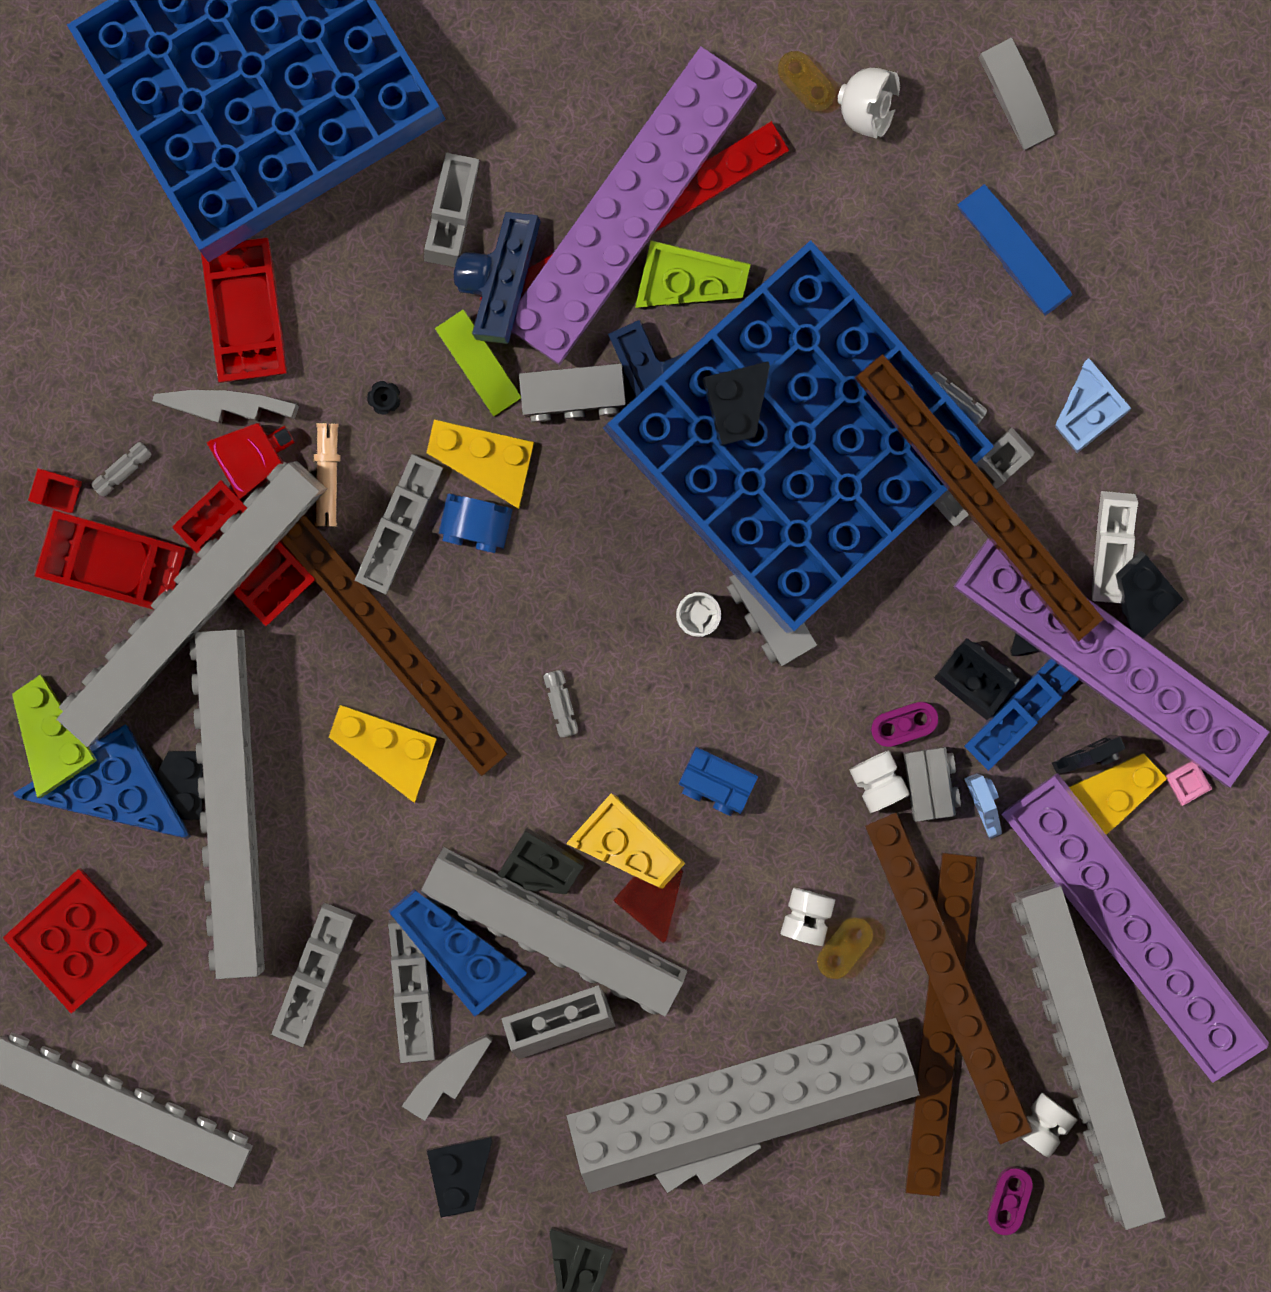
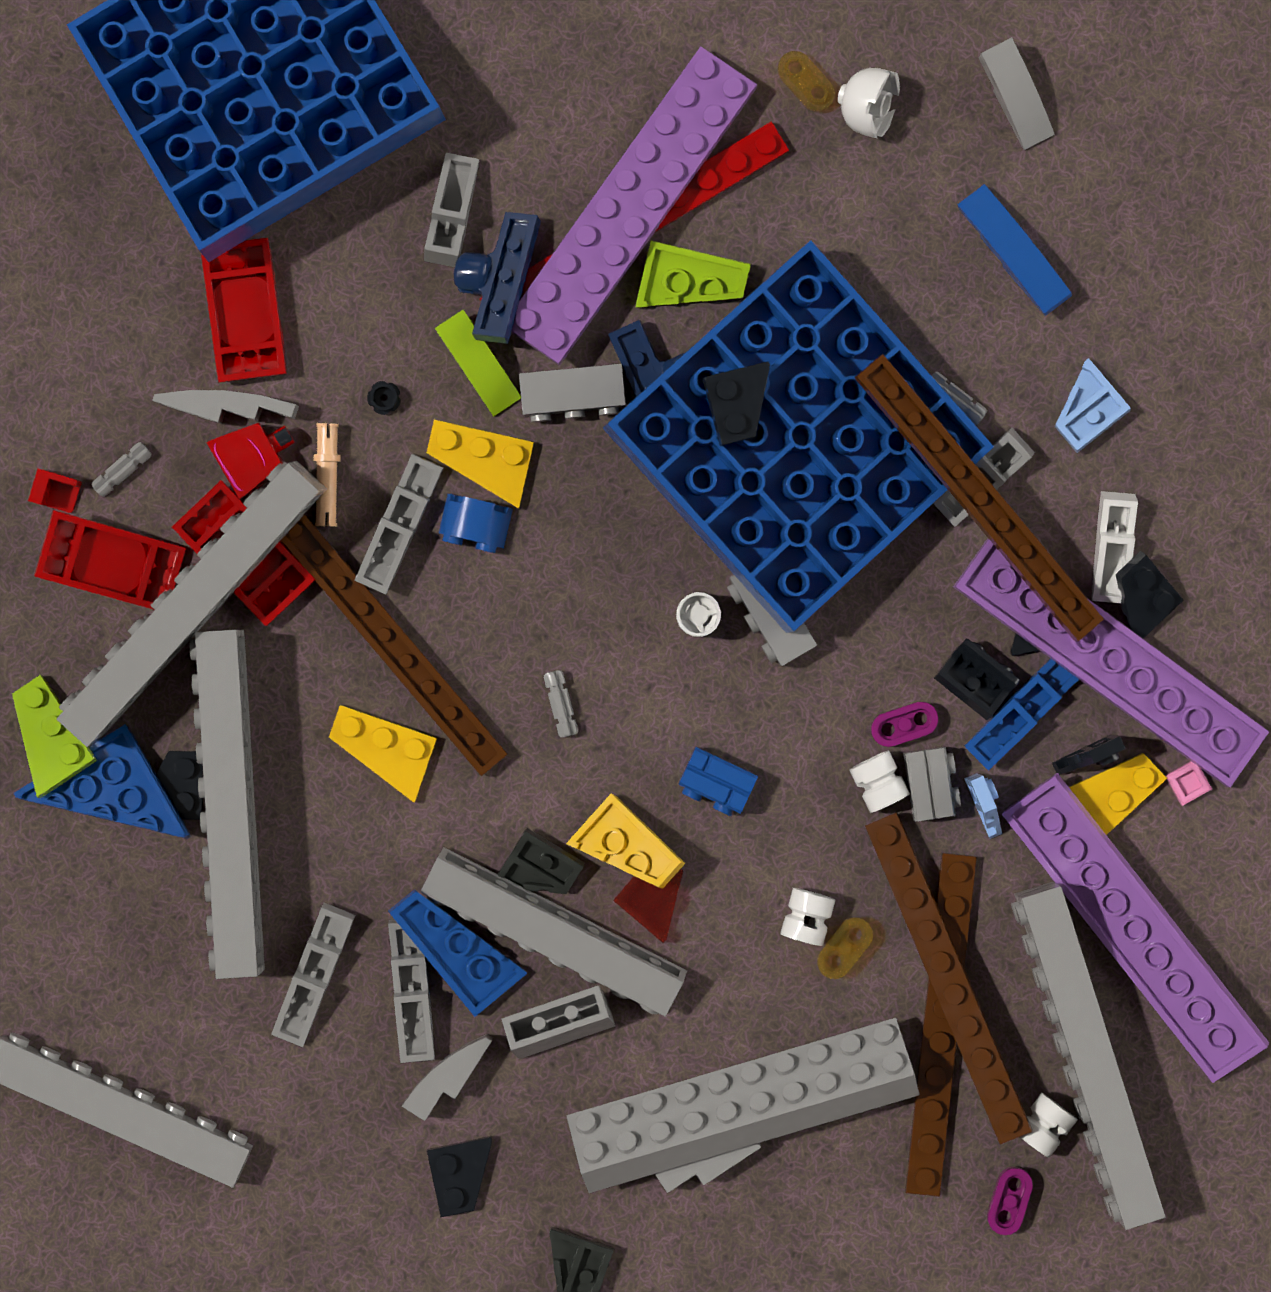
red plate [3,868,149,1014] -> none

